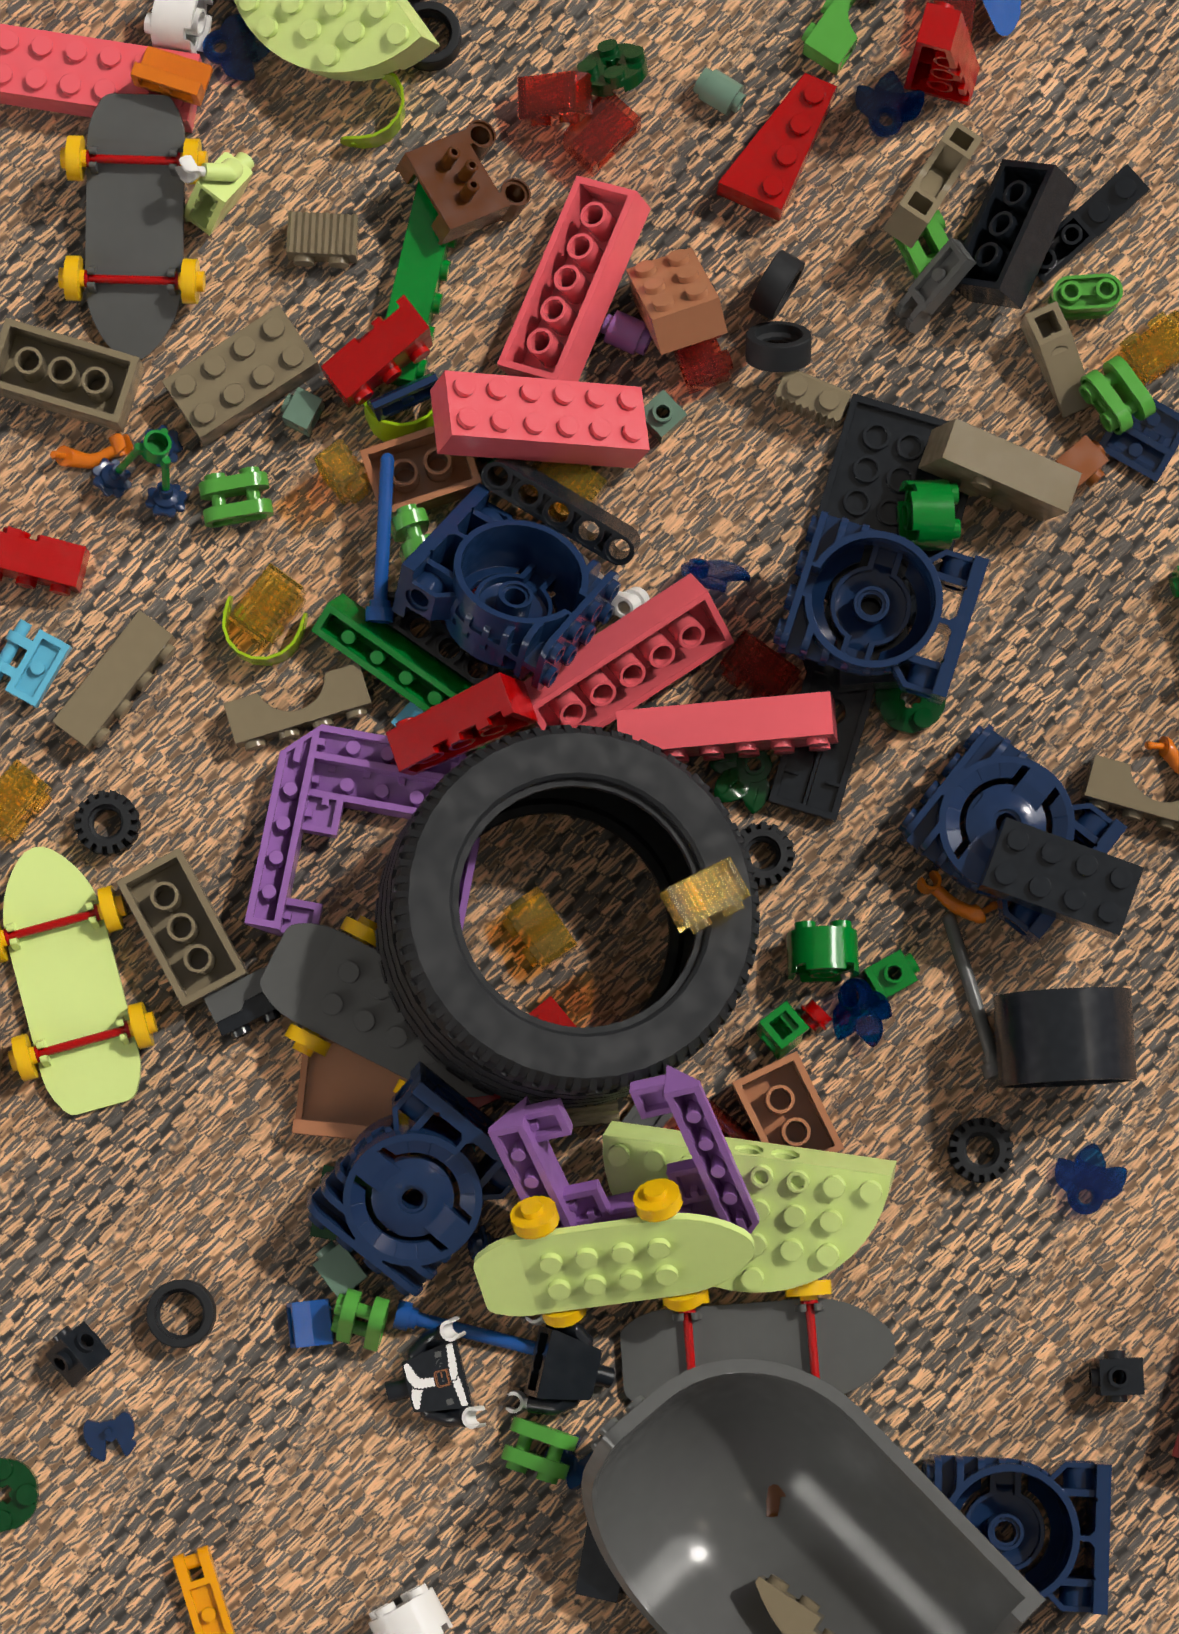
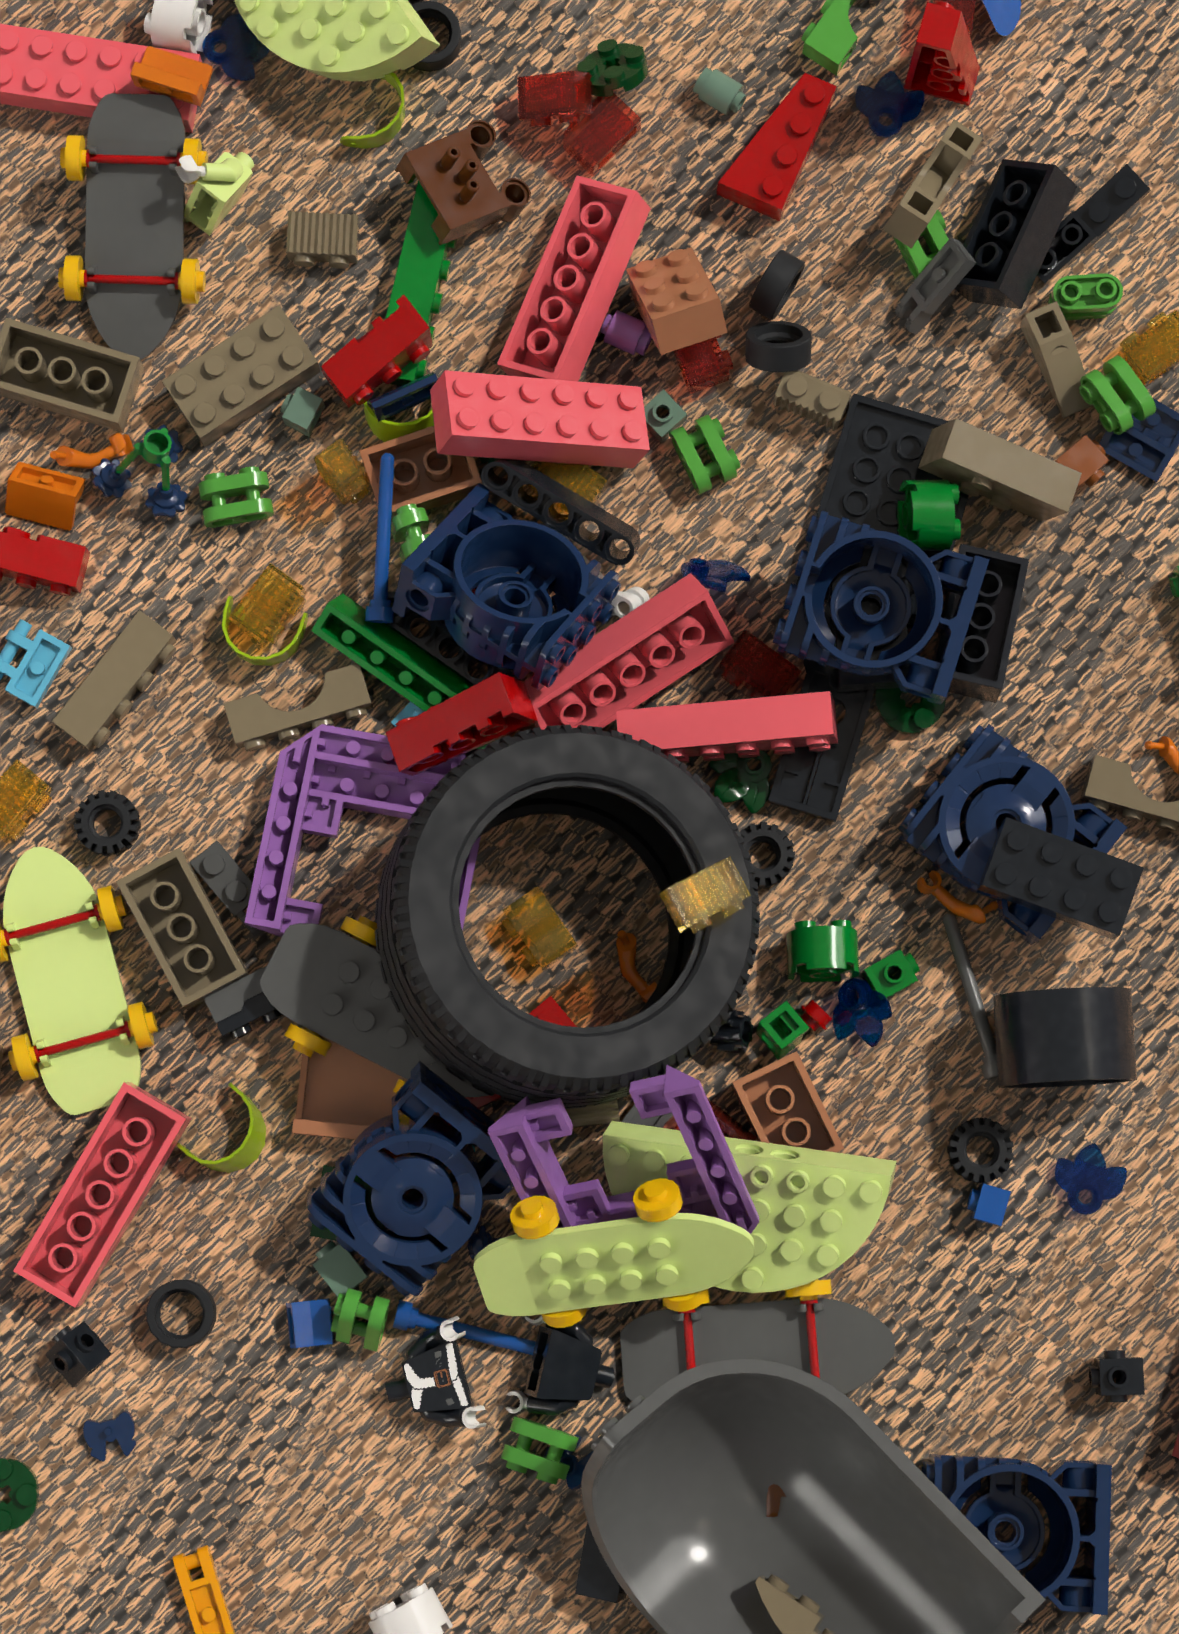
none -> orange panel [5,461,86,531]
none -> coral brick [13,1082,192,1308]
none -> lime piece [176,1082,266,1173]
none -> dark grey hinge [190,840,261,937]
none -> orange piece [616,930,657,1003]
none -> bright green brick [669,414,741,495]
none -> black gear [710,1010,753,1053]
none -> black brick [933,544,1029,703]
none -> blue plate [966,1183,1011,1227]

